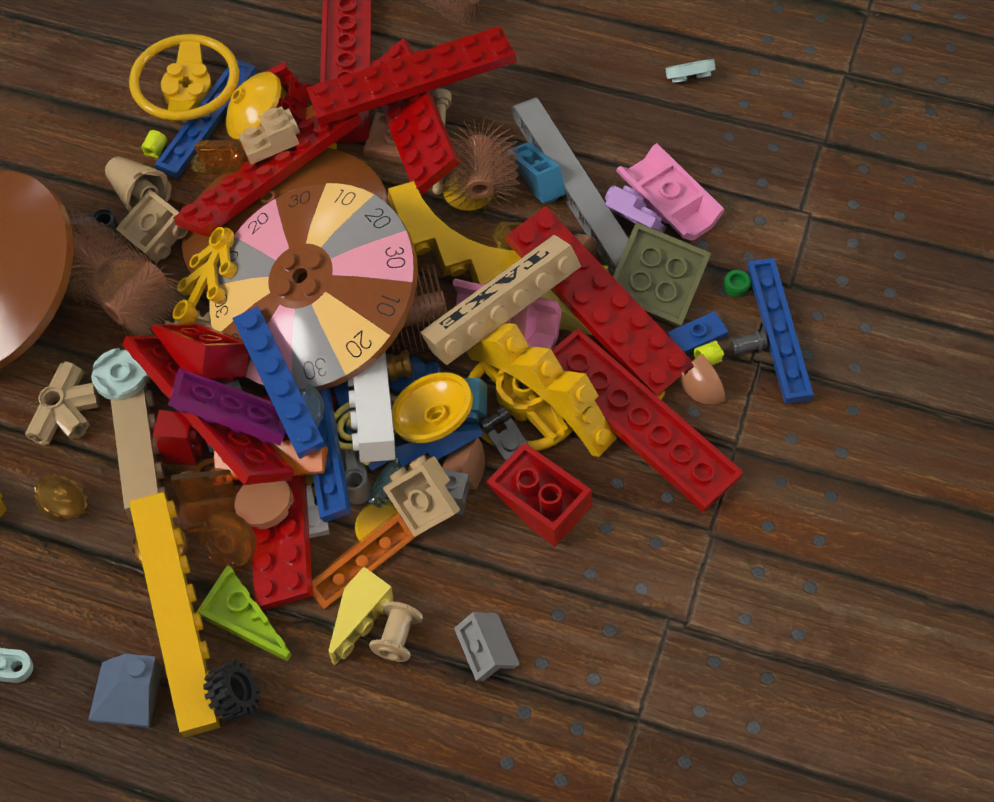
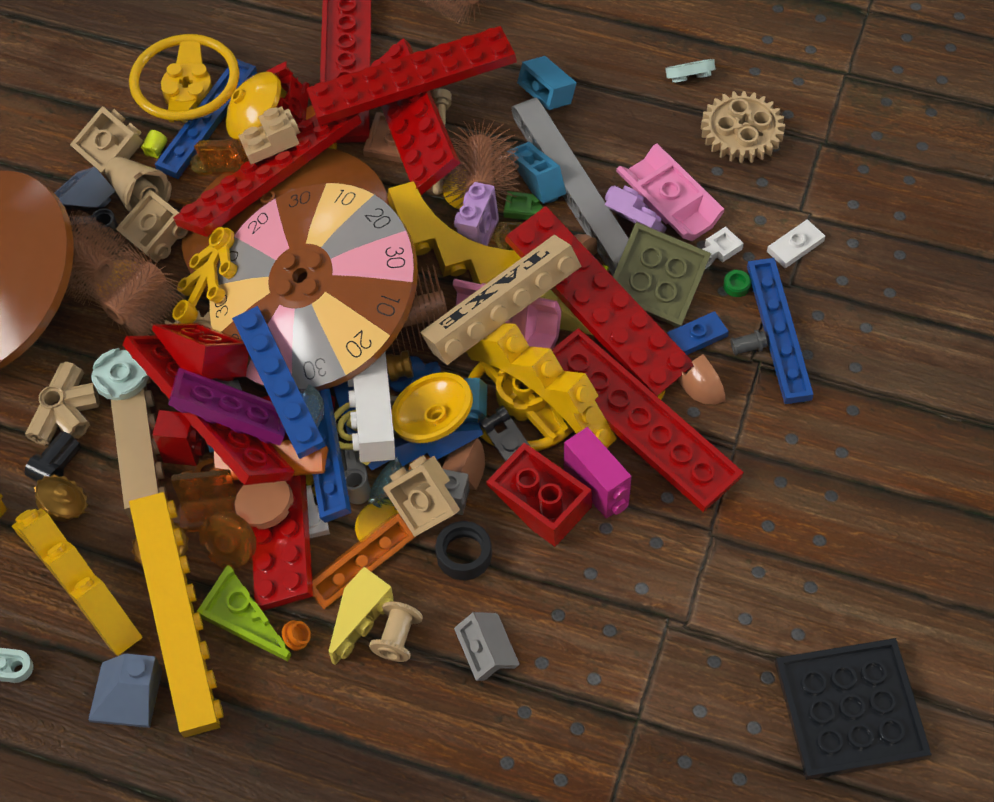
black tyre [203,660,261,722] -> none
neon yellow hose [694,341,724,365] -> none
none -> yellow arch [12,508,143,656]
none -> black piece [24,431,82,482]
none -> sand blue slope [54,167,115,210]
none -> tan plate [70,106,144,176]
none -> orange plate [282,620,311,651]
none -> black tyre [435,521,492,581]
none -> lavender plate [454,182,499,246]
none -> bright green tile [504,191,544,220]
none -> dark azure brick [517,56,577,110]
none -> dark pink brick [564,427,631,519]
none -> tan gear [701,91,785,163]
none -> white plate [703,226,744,269]
none -> white plate [767,220,825,268]
none -> black plate [775,638,932,780]

